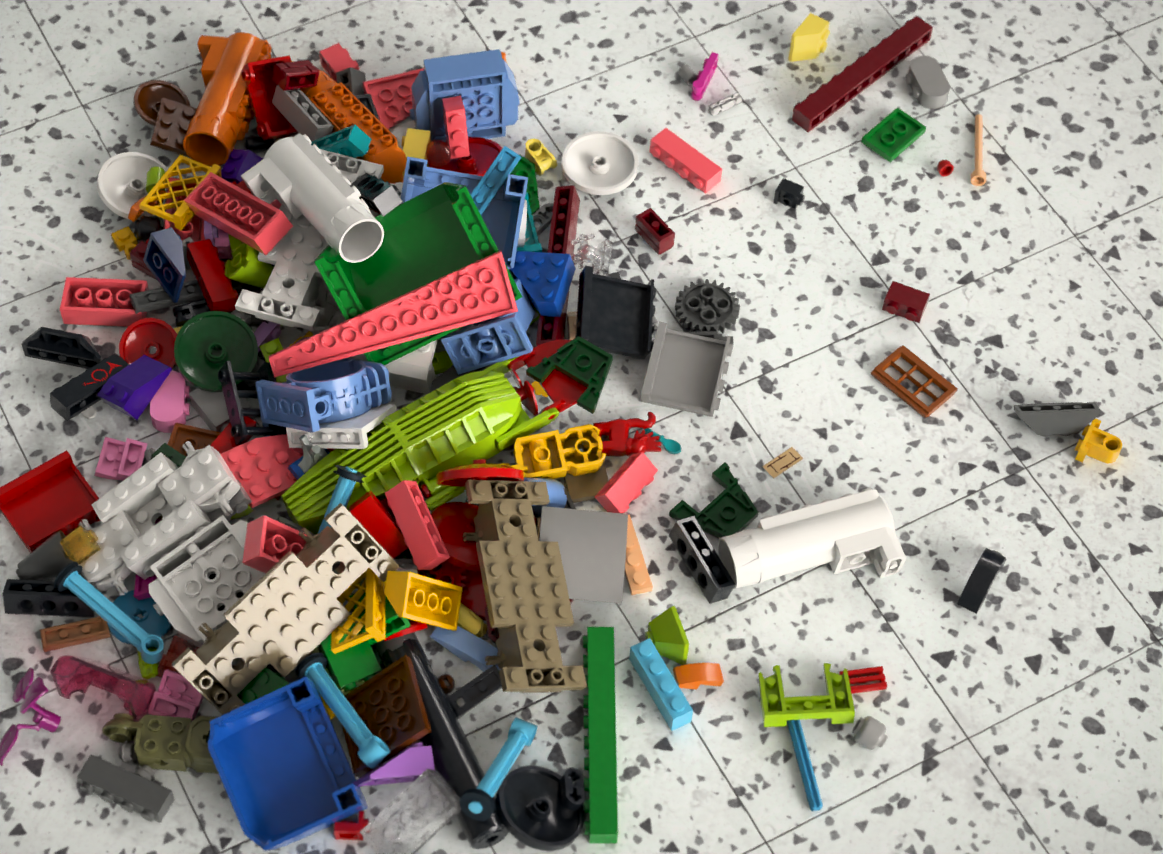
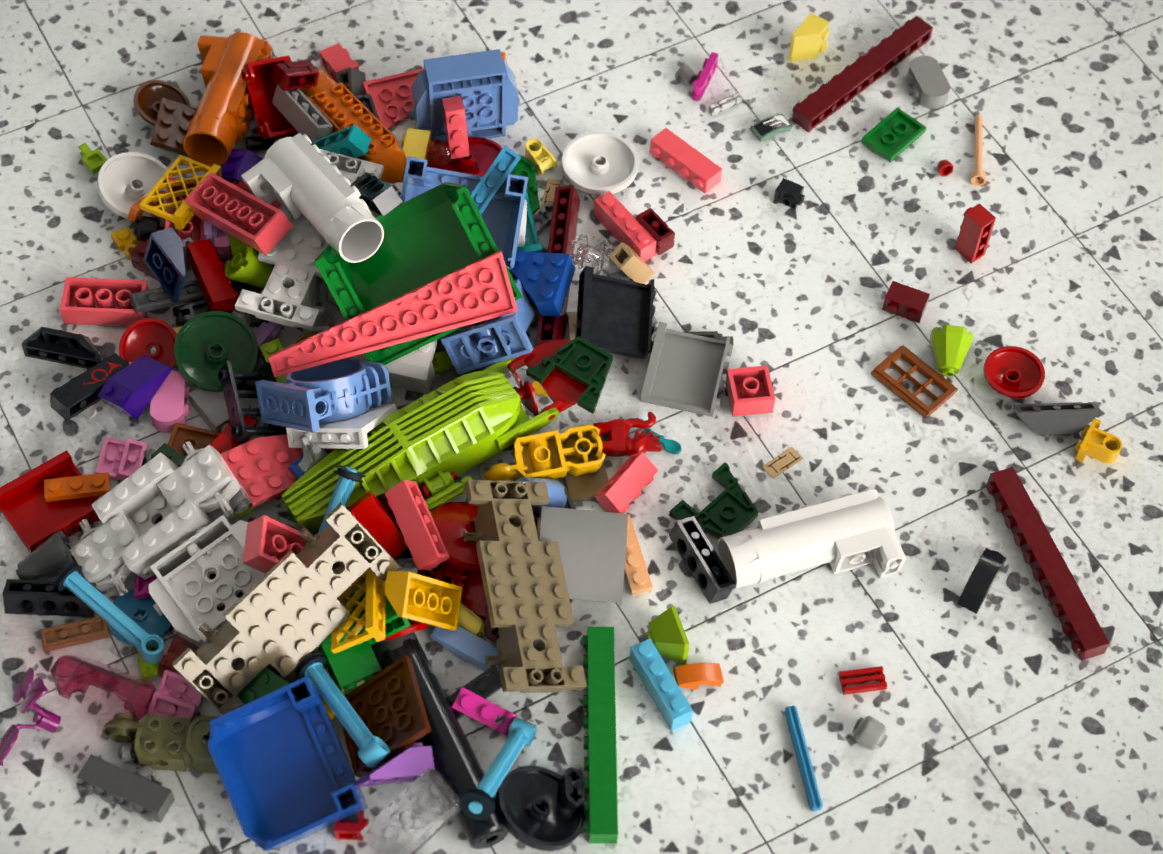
clear yellow brick [60,526,100,565] -> none
lime brick [146,166,166,193] -> none
red dish [436,459,524,487] -> none
reddish brown hinge [438,674,455,694] -> none
dark grey gear [675,279,740,334] -> none
lime wedge [758,663,855,727] -> none
none -> orange plate [44,472,111,502]
none -> lime plate [78,143,107,174]
none -> dark pink plate [451,687,518,736]
none -> tan sticker [541,178,563,206]
none -> coral brick [593,191,657,261]
none -> tan slope [609,242,655,284]
none -> coral brick [725,365,775,417]
none -> slope [749,114,793,141]
none -> lime cone [930,325,973,377]
none -> red brick [955,203,996,264]
none -> red dish [983,346,1045,398]
none -> dark red brick [986,467,1110,661]

